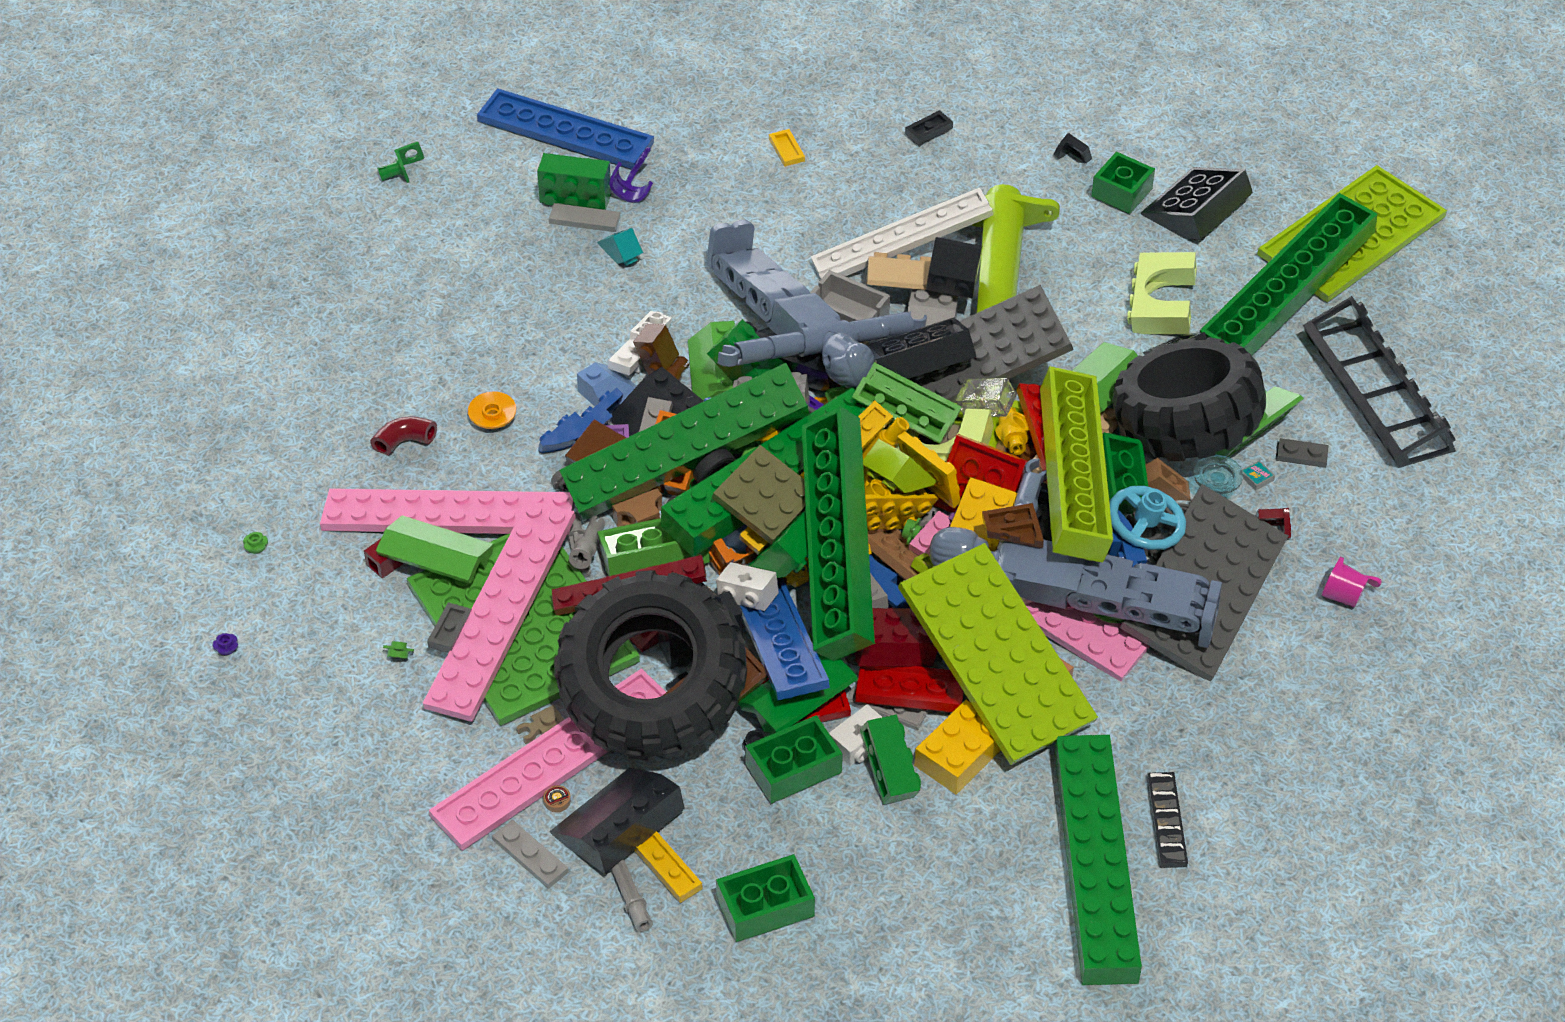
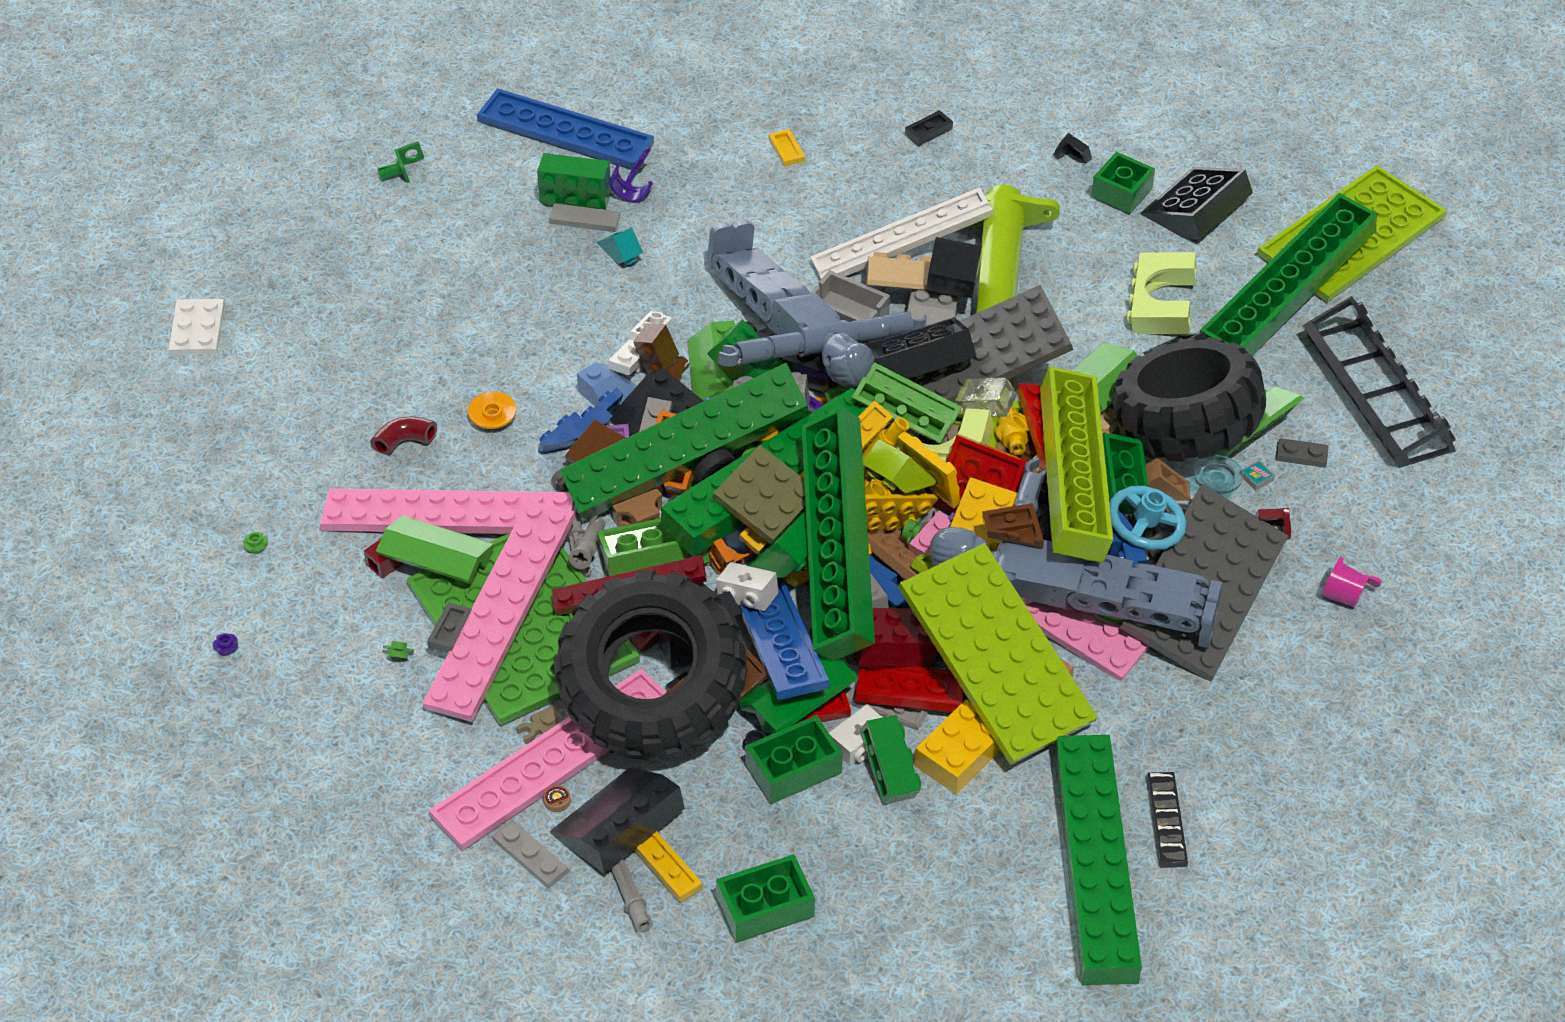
none -> white plate [169,299,225,355]

